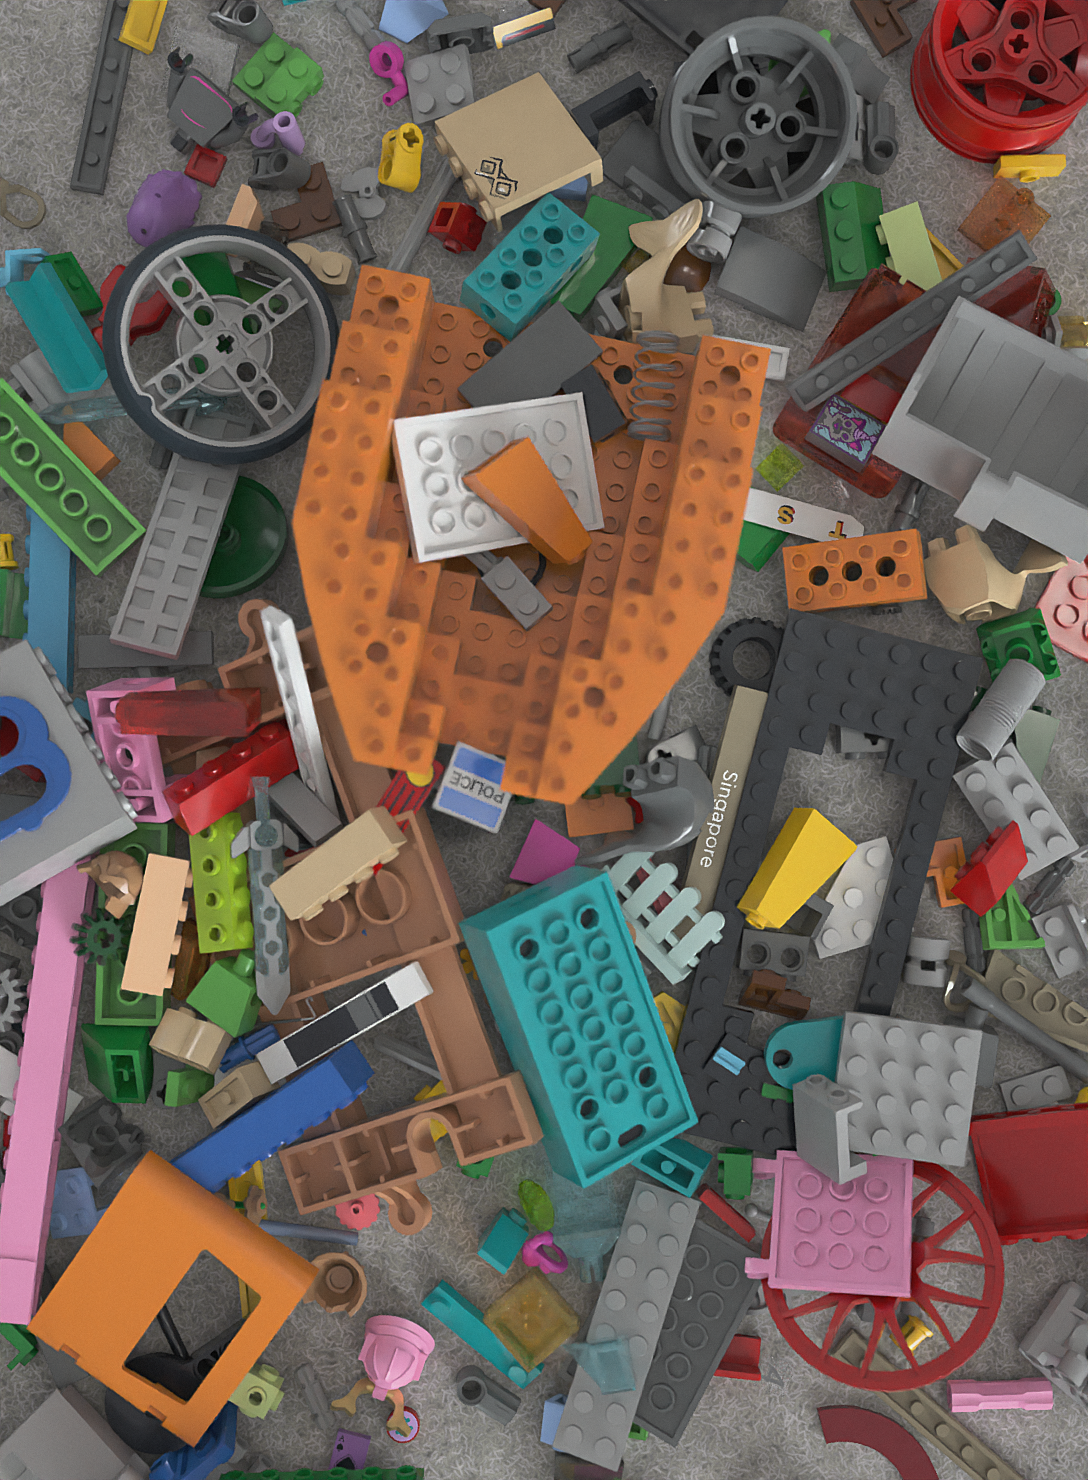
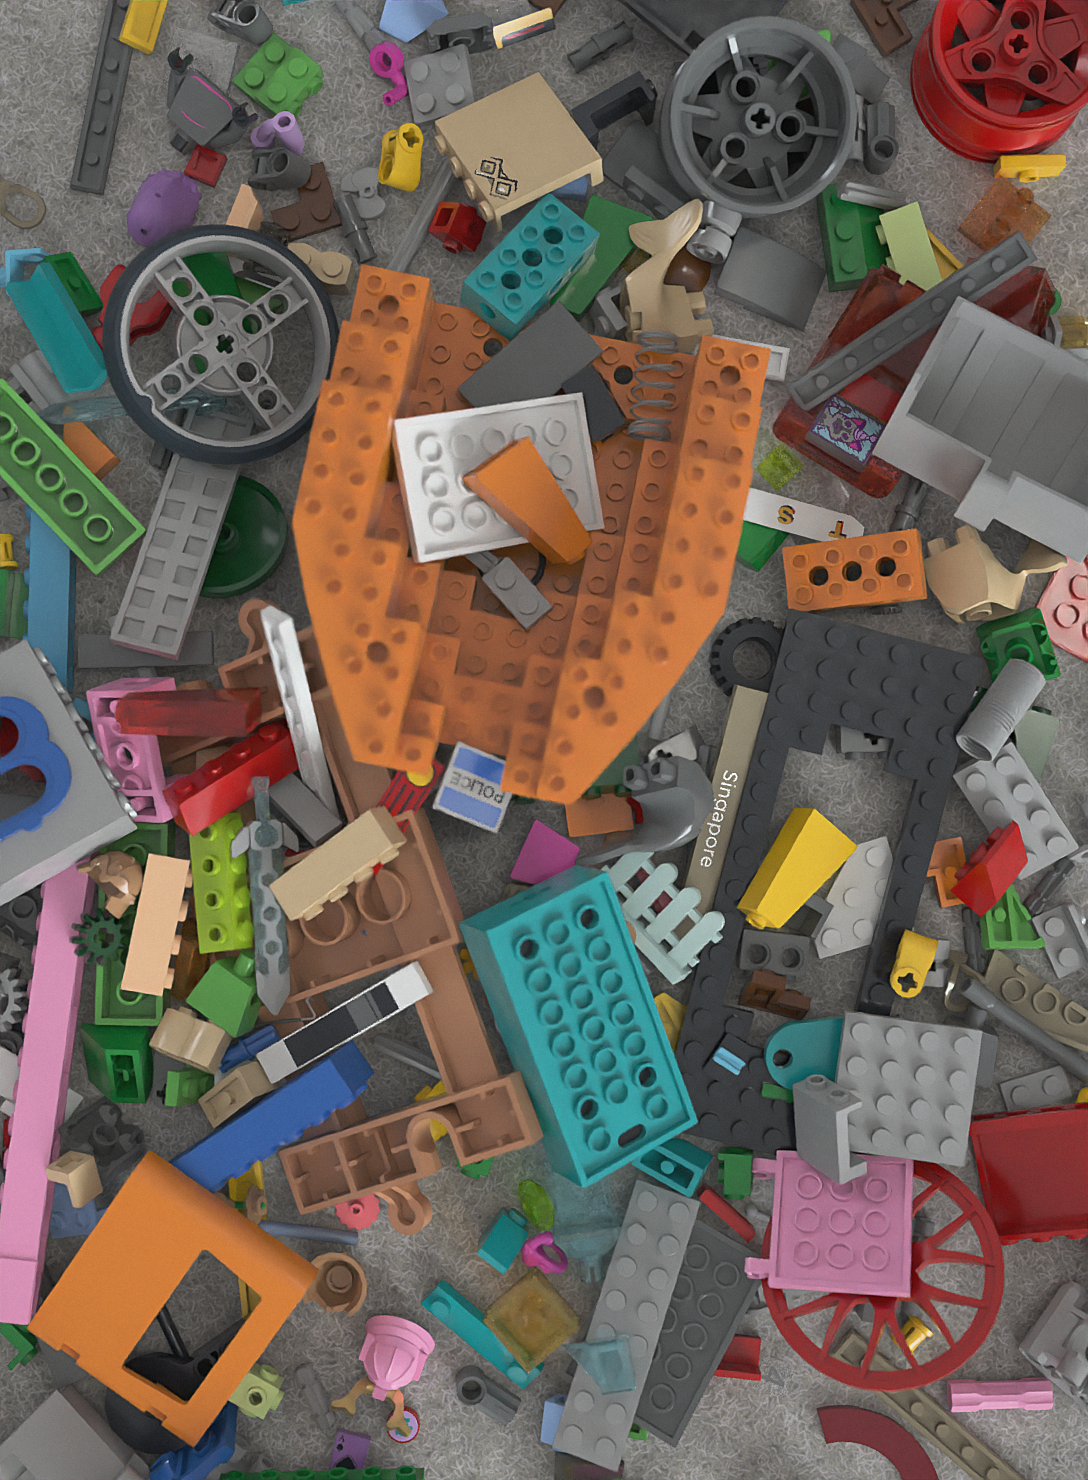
none -> tan panel [45,1150,103,1209]
none -> light grey axle [836,179,908,211]
none -> yellow piece [890,929,939,998]

